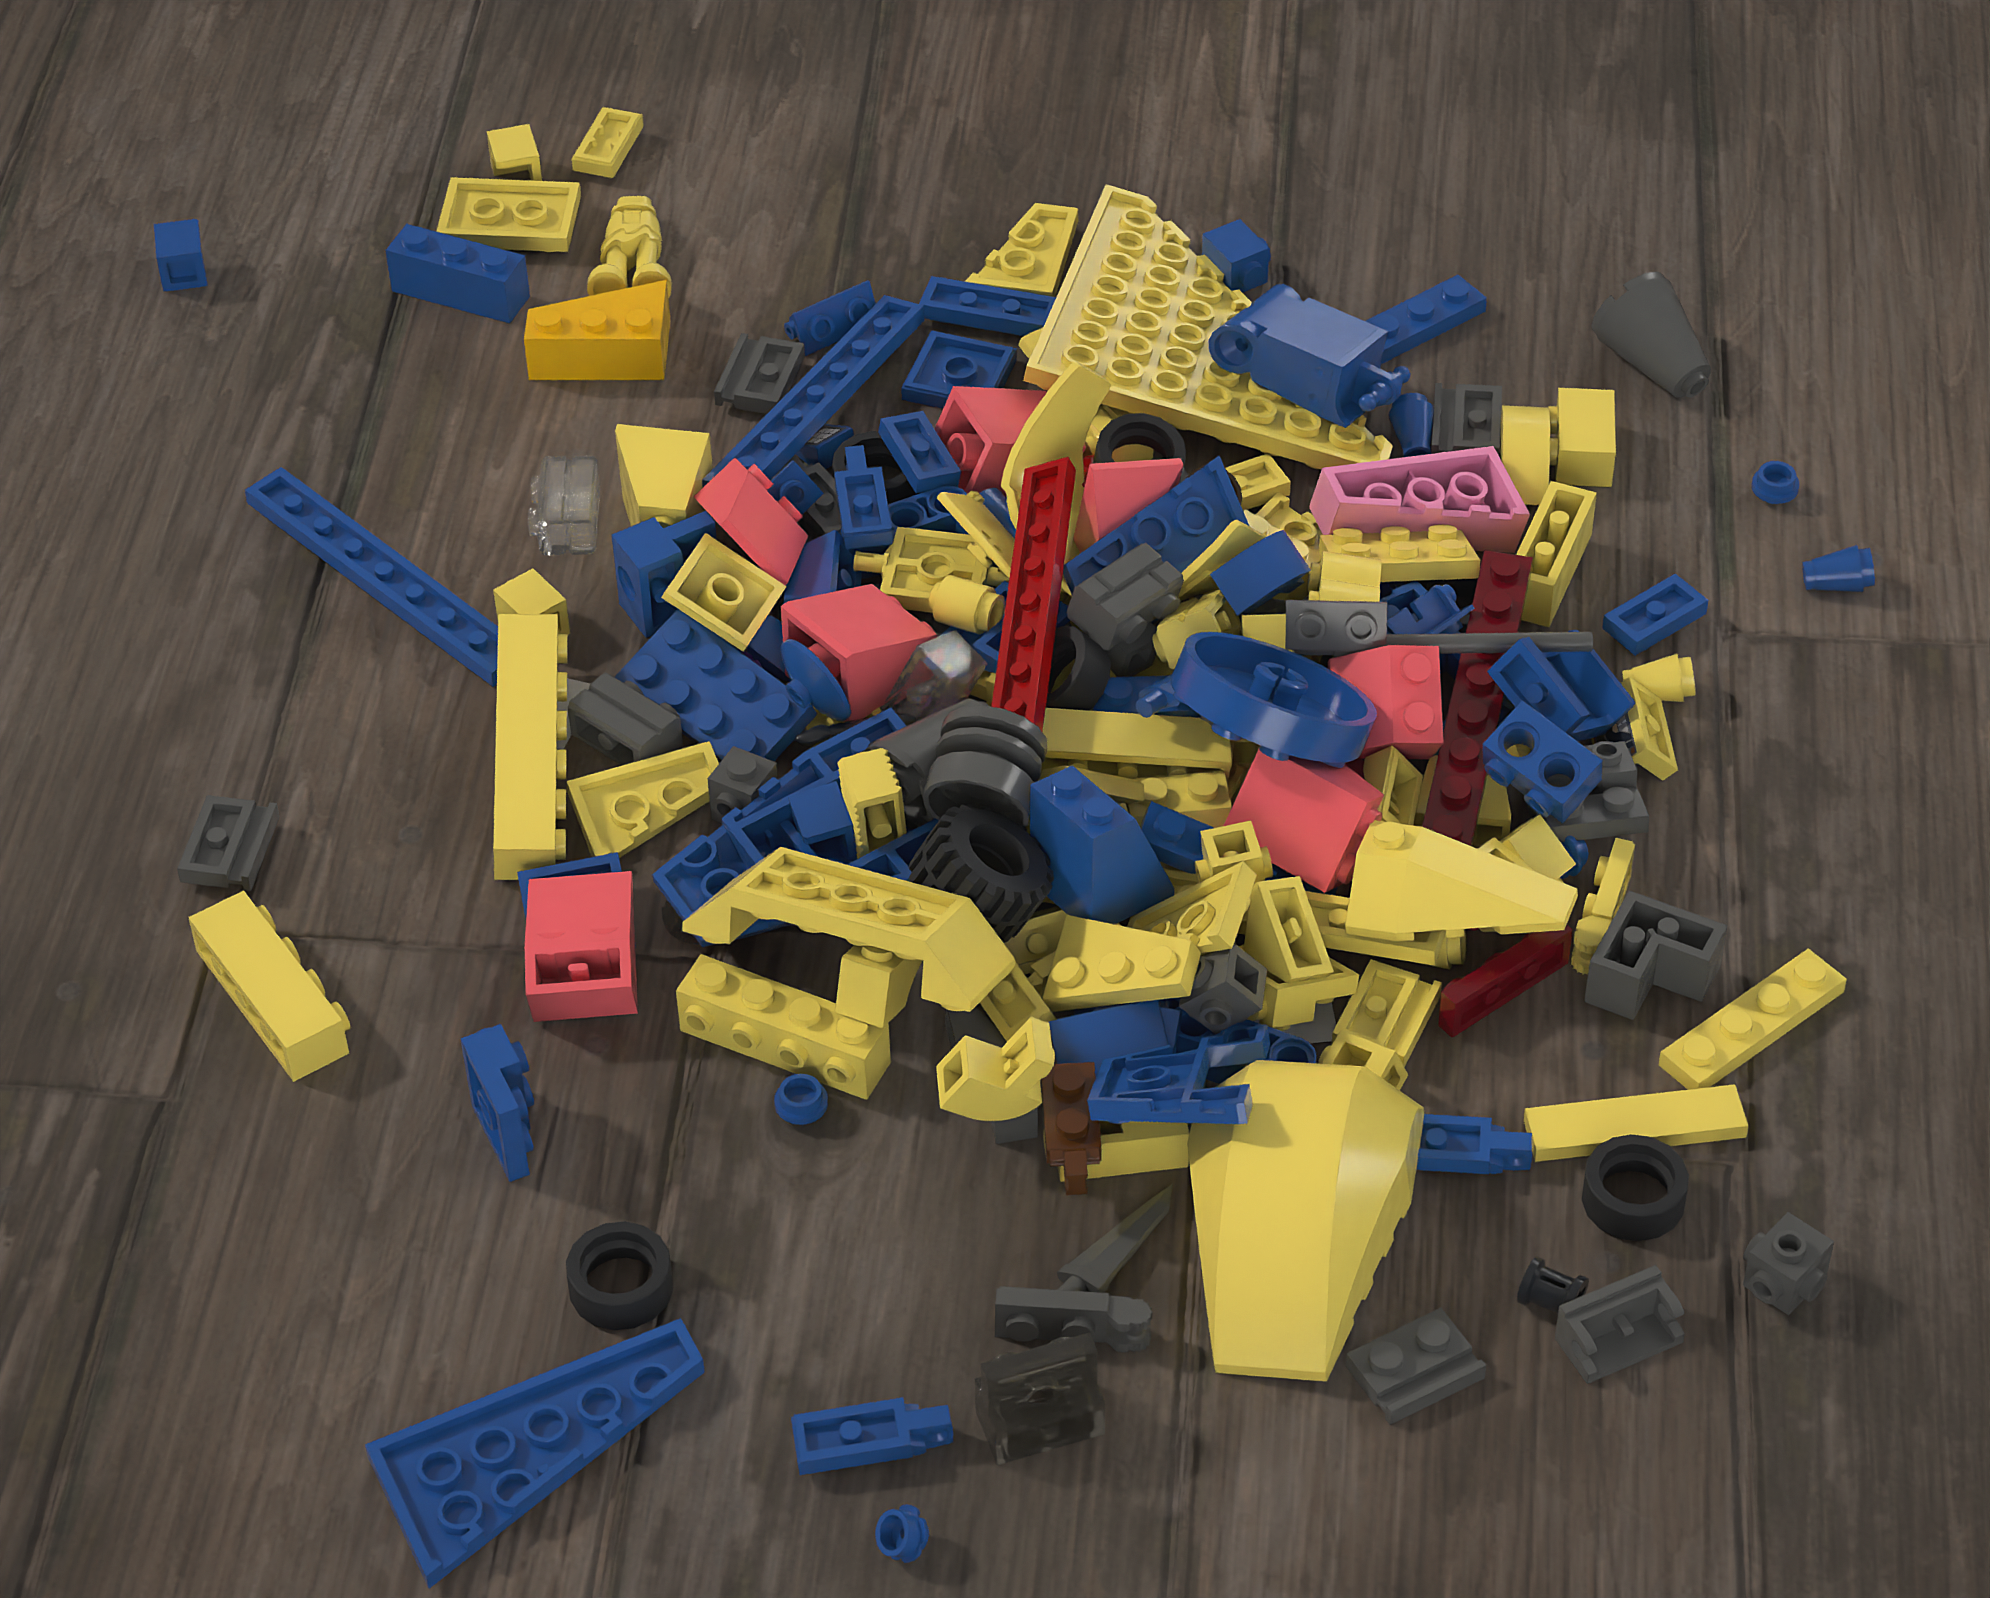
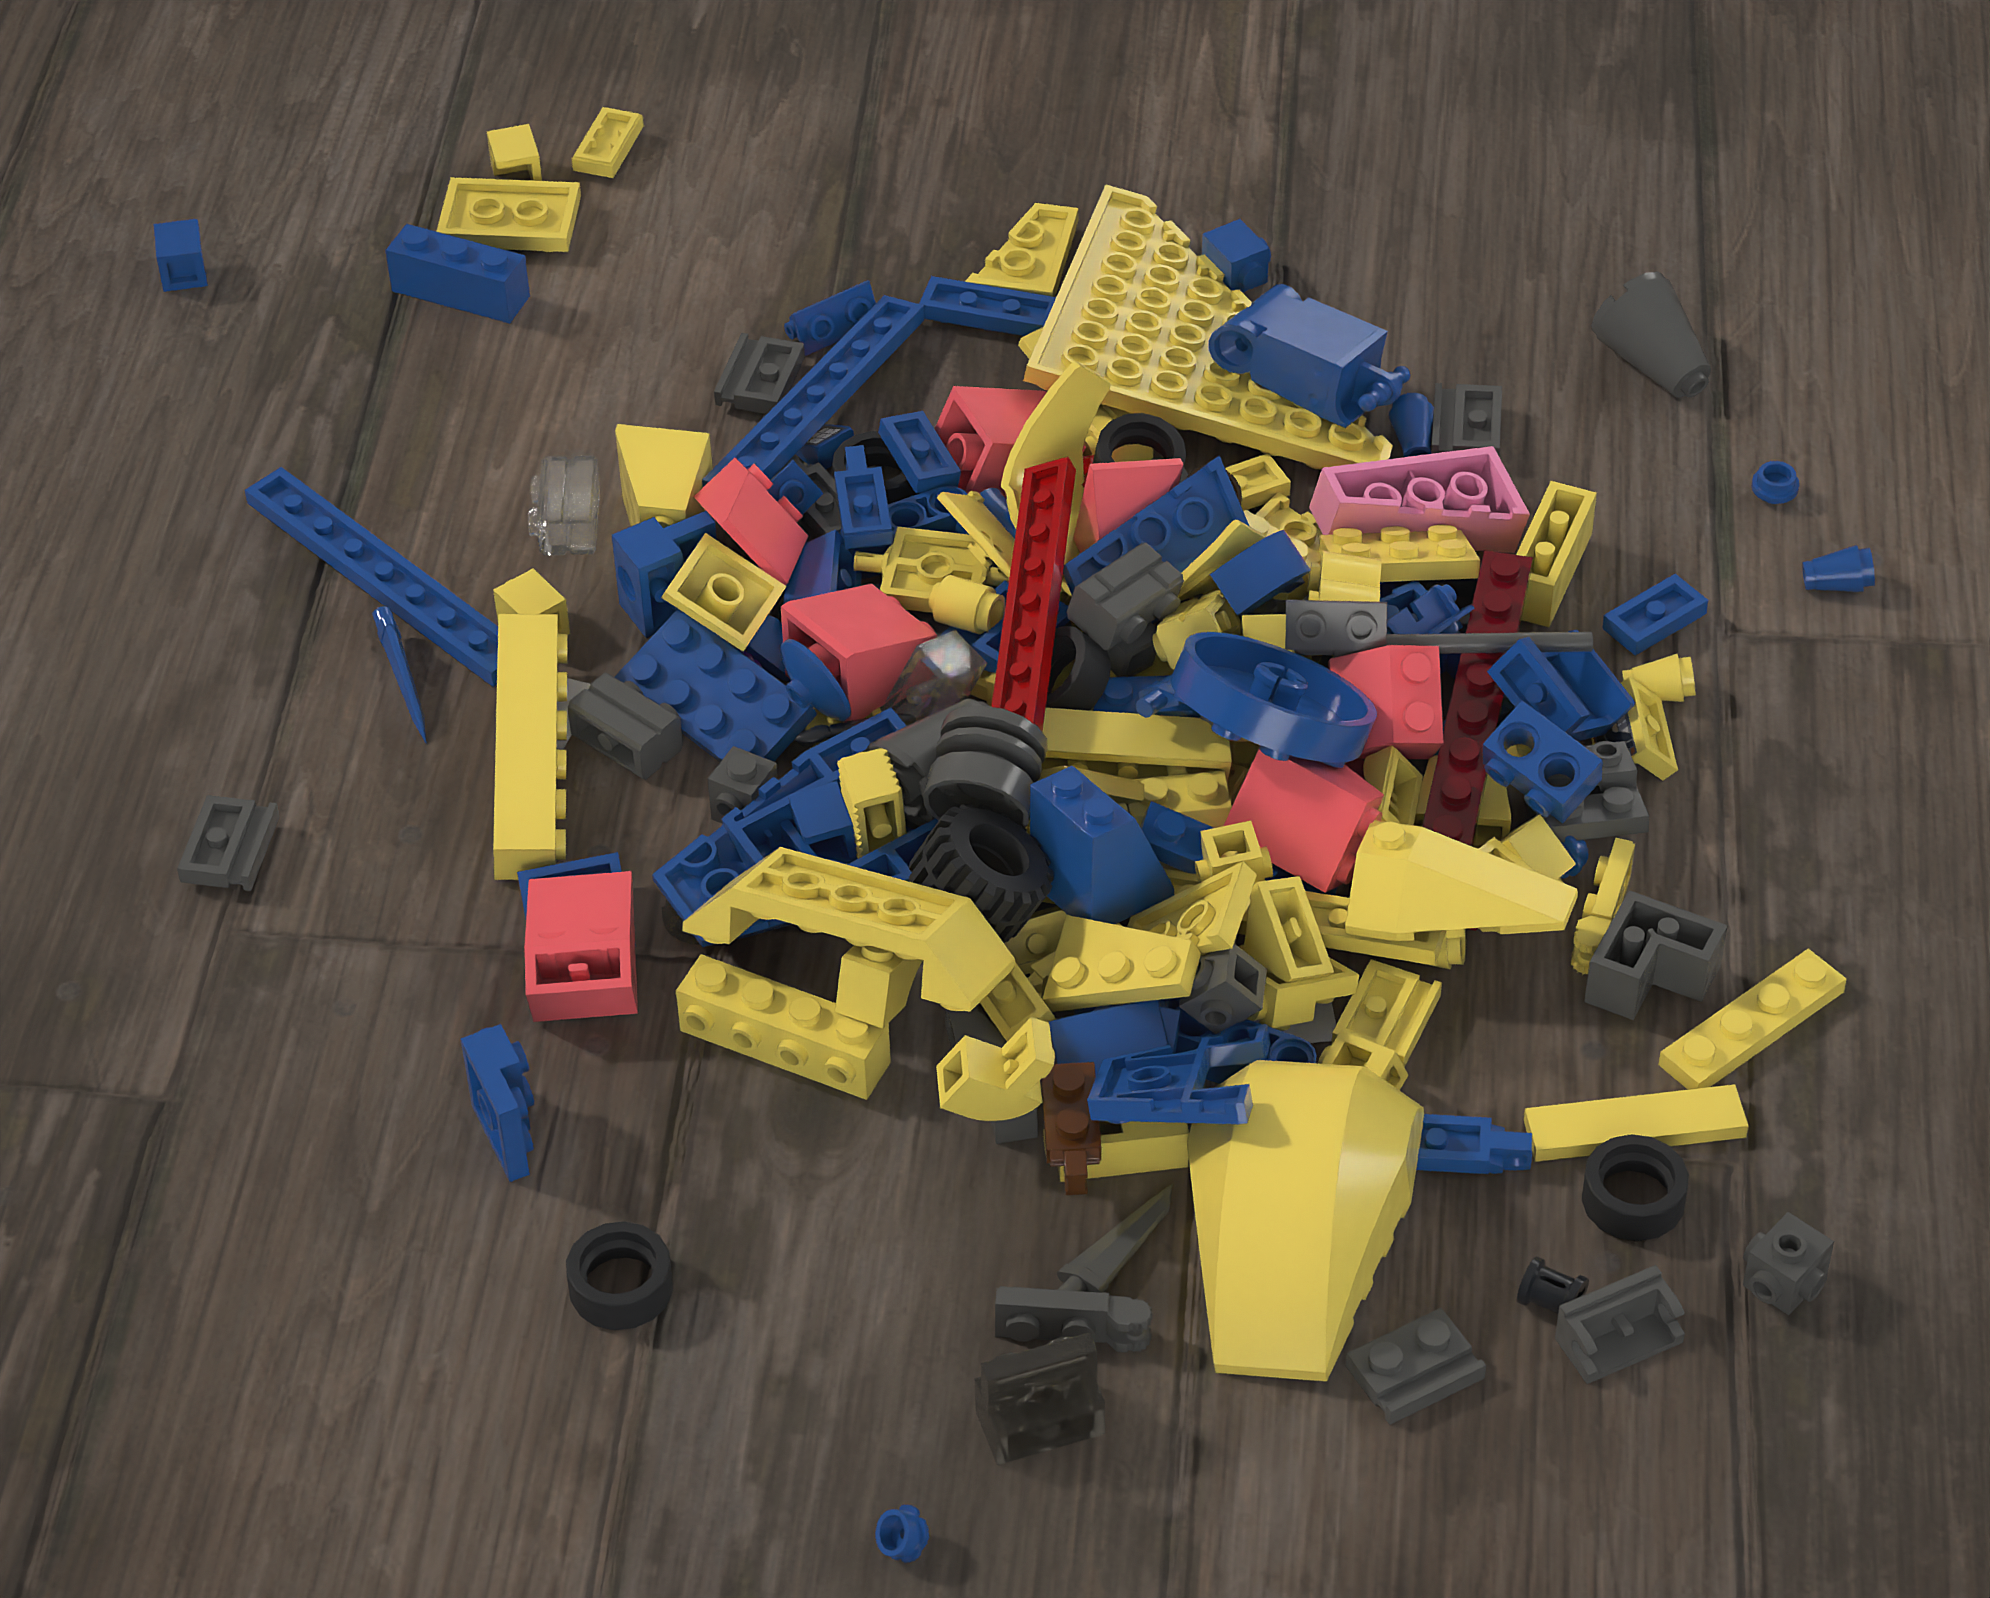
light yellow brick [188,891,350,1082] -> none
blue wing [365,1318,705,1589] -> none
yellow wedge [524,280,671,380] -> none
light yellow wing [567,741,719,858] -> none
light yellow piece [587,196,672,299] -> none
blue plate [774,1074,828,1125] -> none
blue hinge [791,1397,954,1475] -> none
blue tile [901,331,1017,409] -> none
blue plate [1365,275,1487,364] -> none
dark red plate [1438,925,1573,1038] -> none
light yellow brick [1500,405,1550,505] -> none
light yellow brick [1548,388,1616,487] -> none
none -> blue bar [372,606,427,745]

